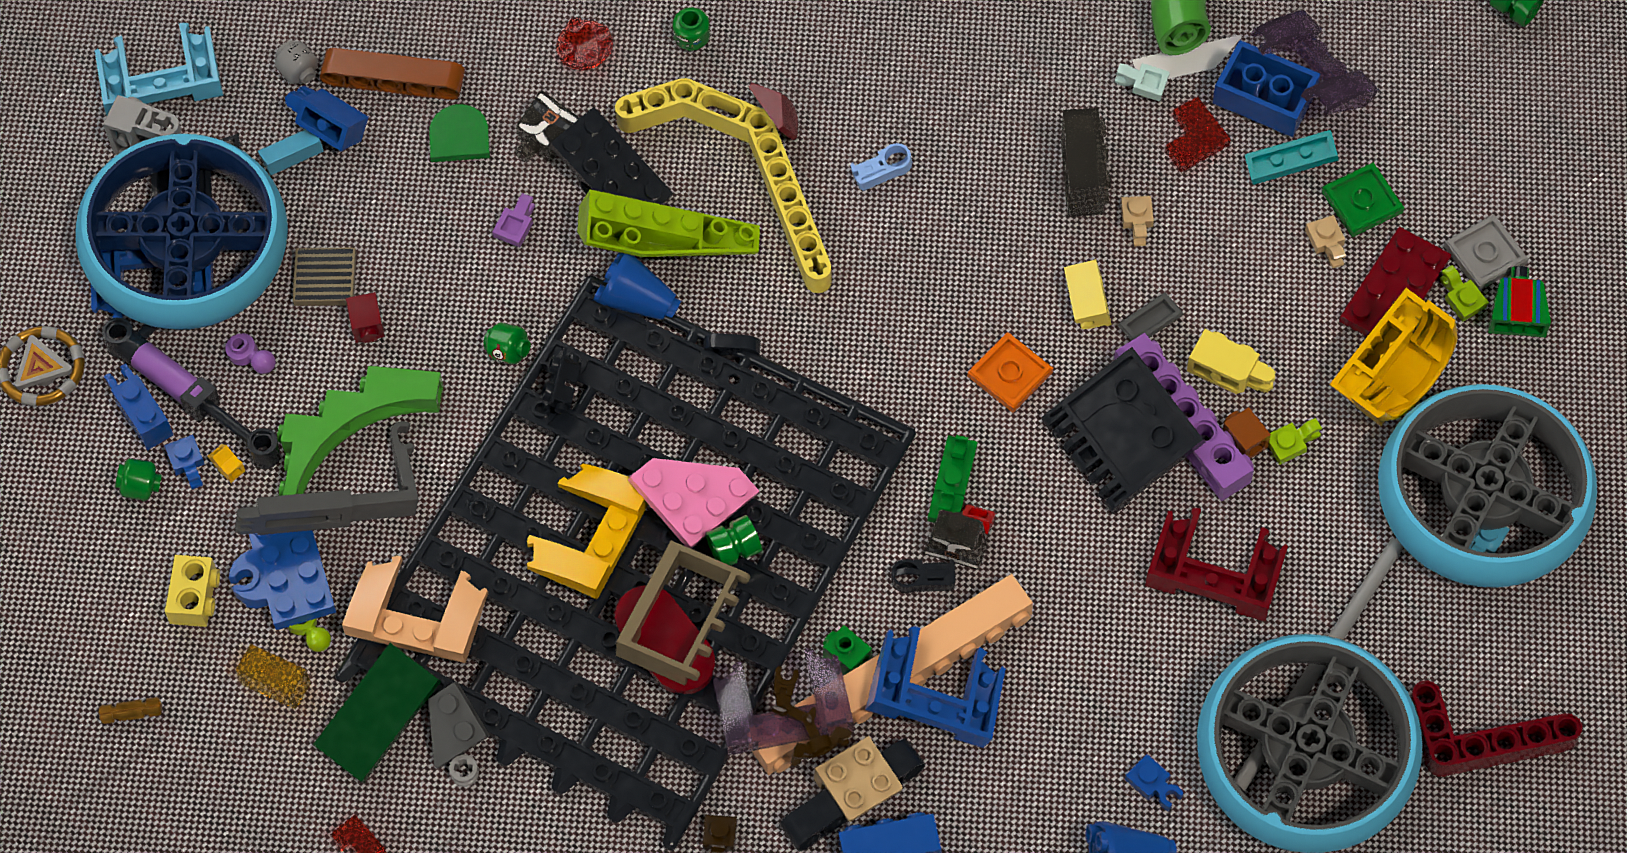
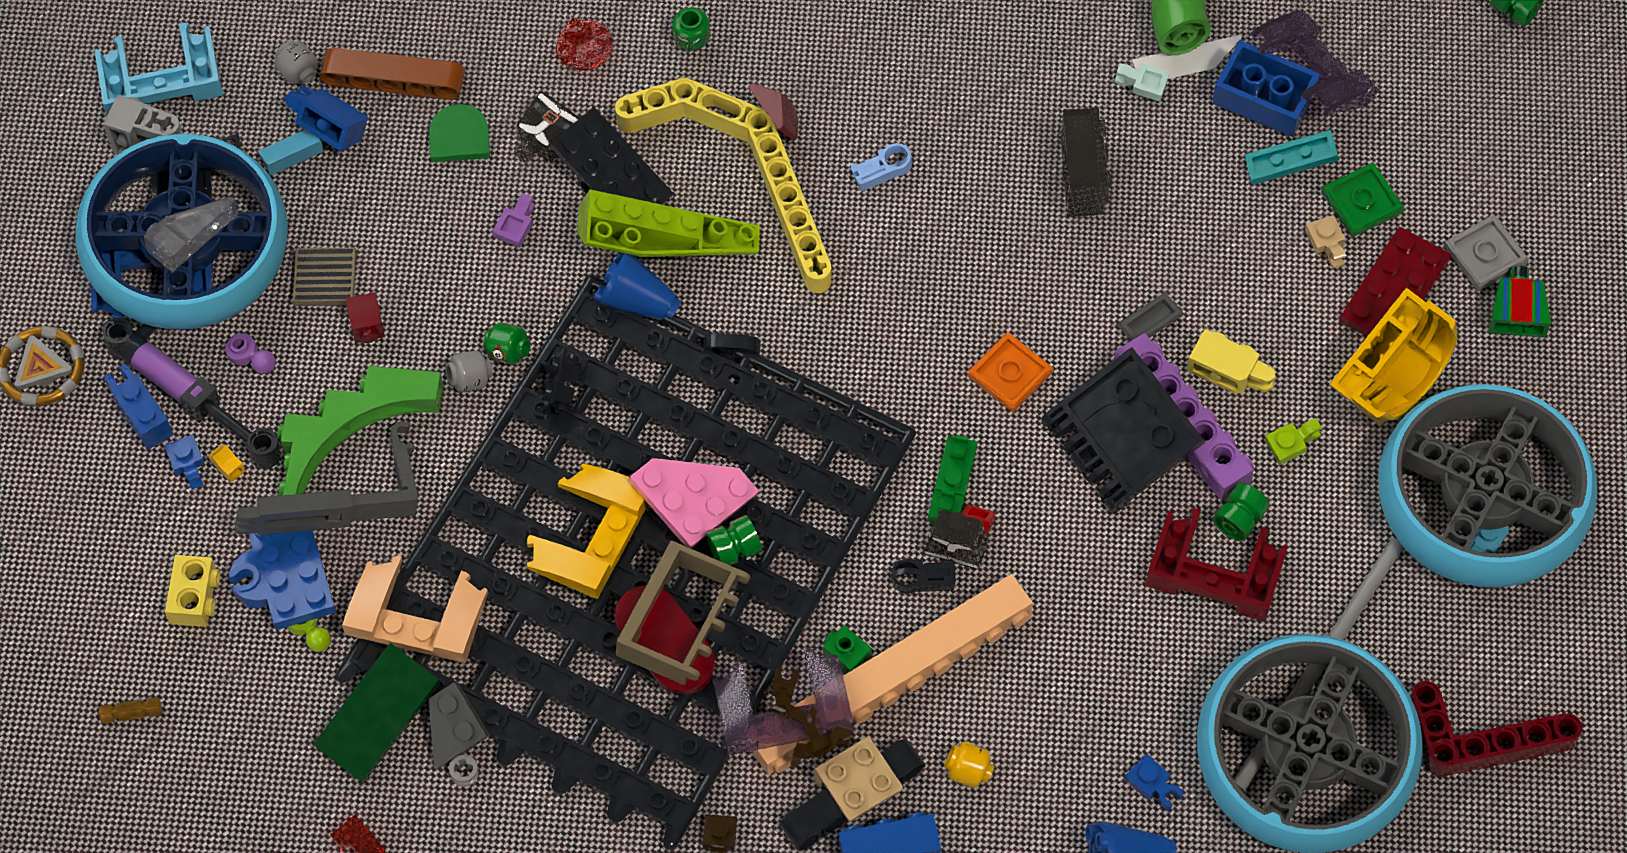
green head [115,458,162,501] -> none
clear yellow brick [235,644,311,710] -> none
blue wedge [866,626,1006,748] -> none
light yellow hinge [1064,260,1112,329] -> none
tan plate [1121,196,1154,246] -> none
clear red plate [1165,96,1231,173] -> none
dark orange brick [1223,407,1271,459] -> none
lime plate [1439,265,1489,322] -> none
none -> clear slope [144,197,238,273]
none -> light grey head [445,351,493,392]
none -> yellow head [944,741,994,788]
none -> green wheel [1212,483,1270,542]

